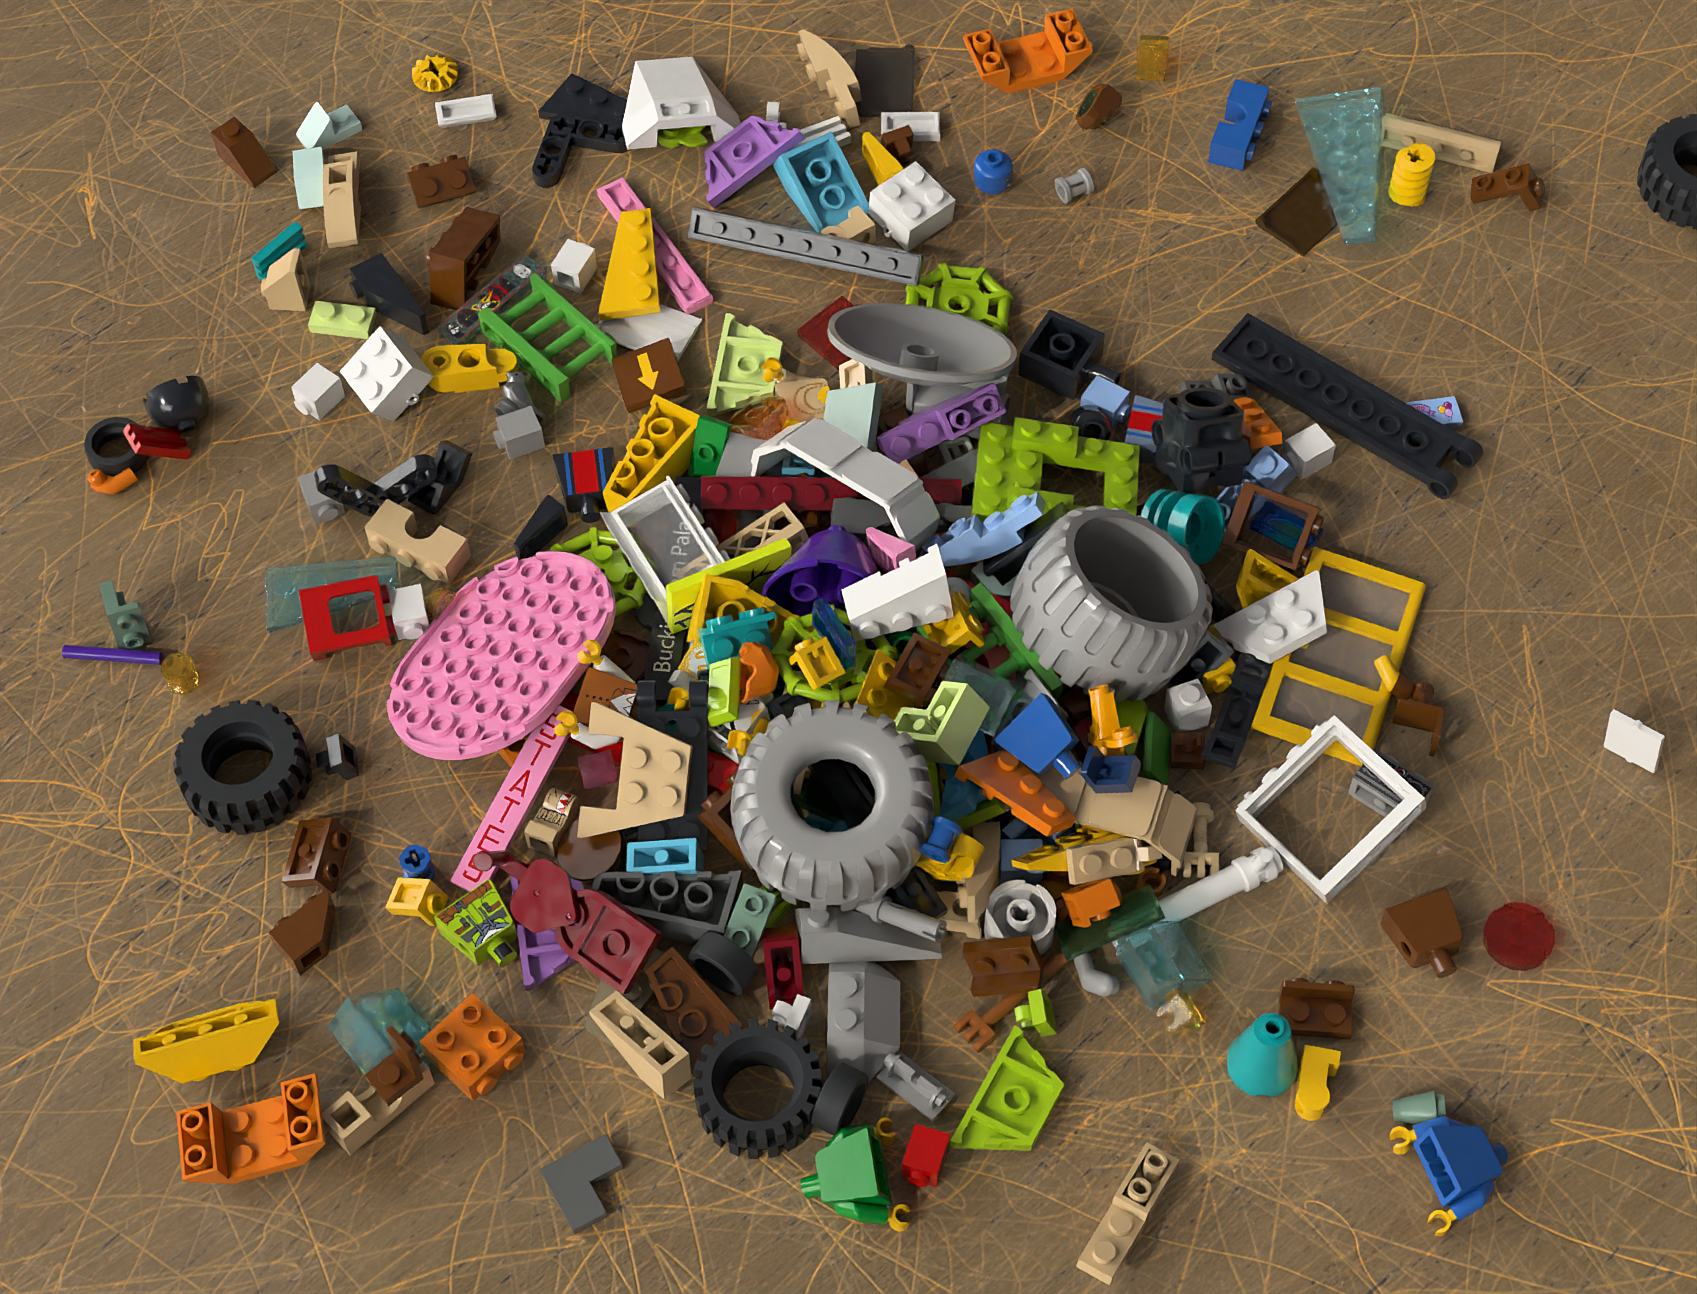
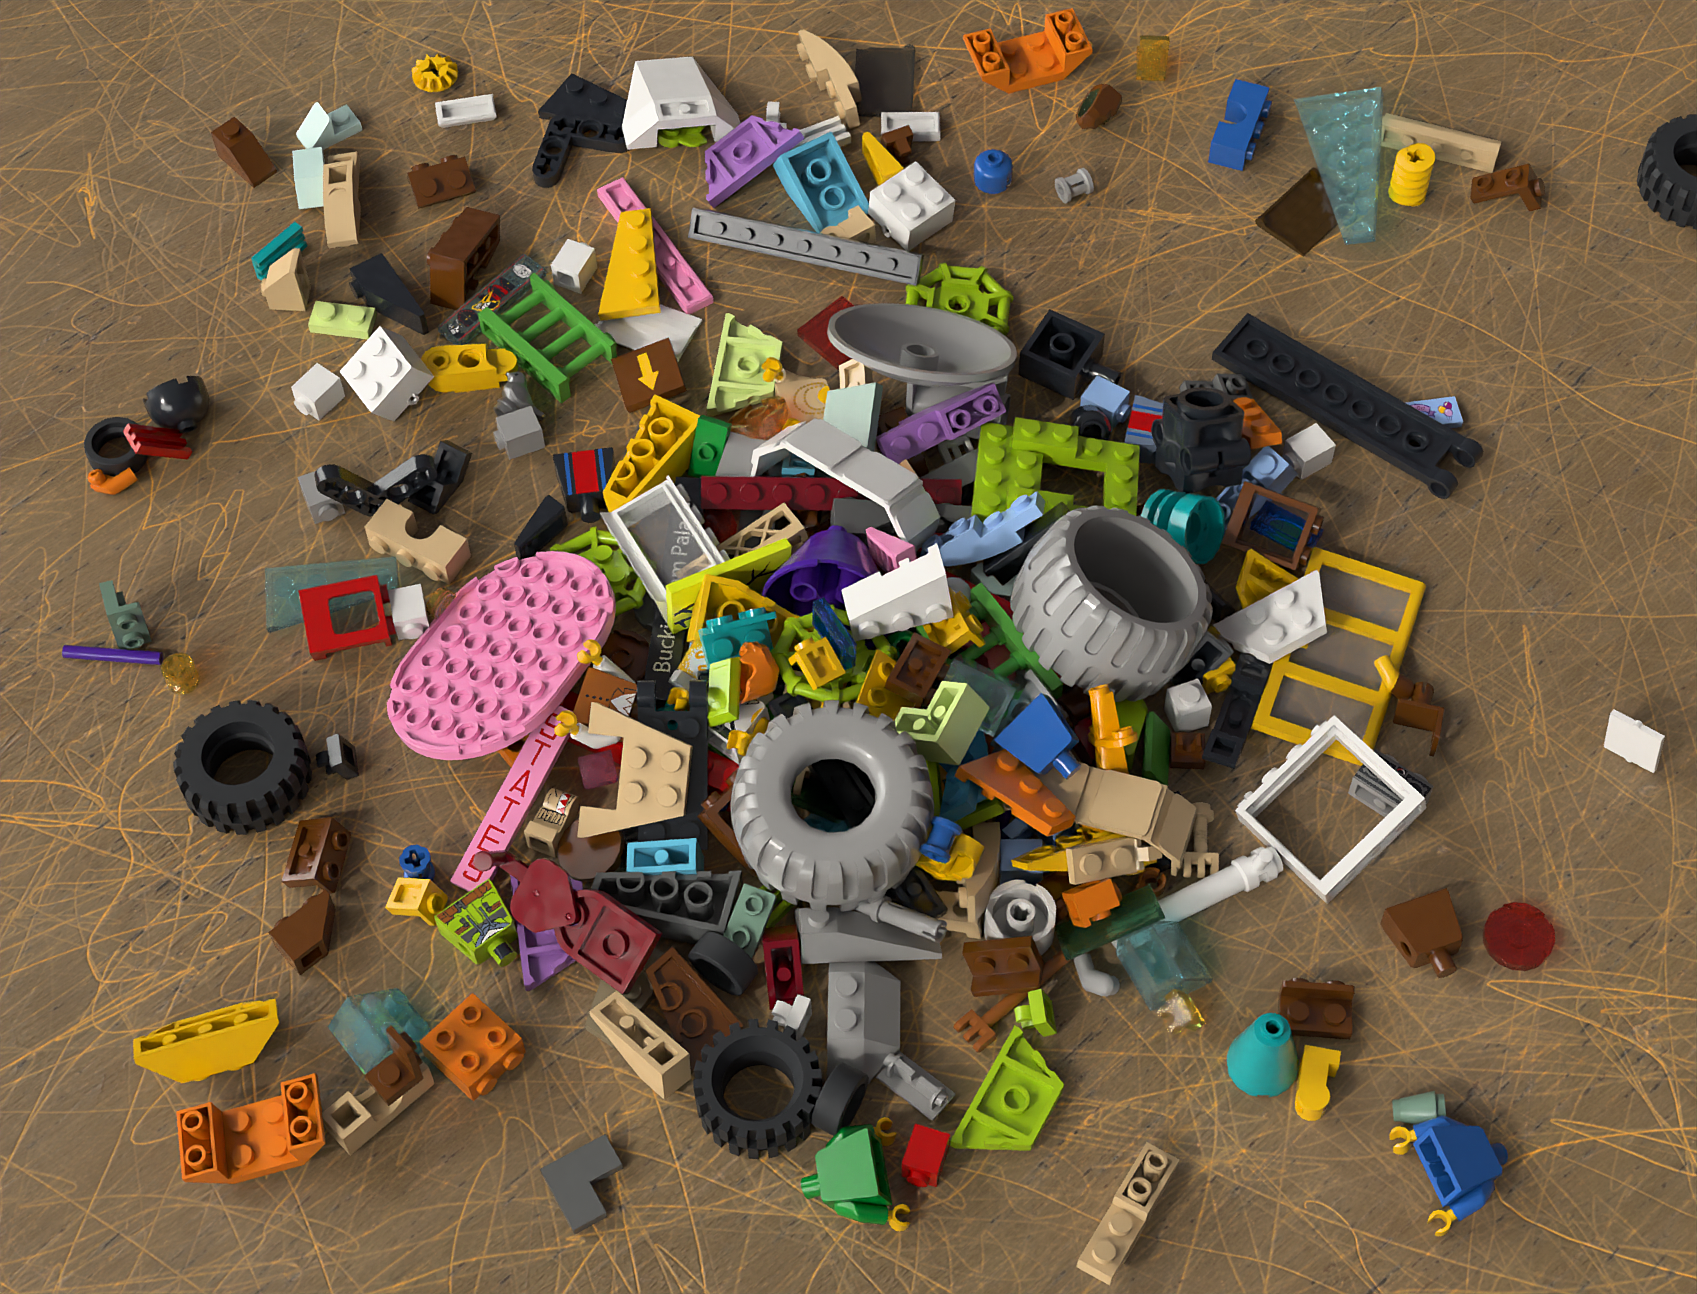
dark blue bracket [1081,746,1141,794] -> none

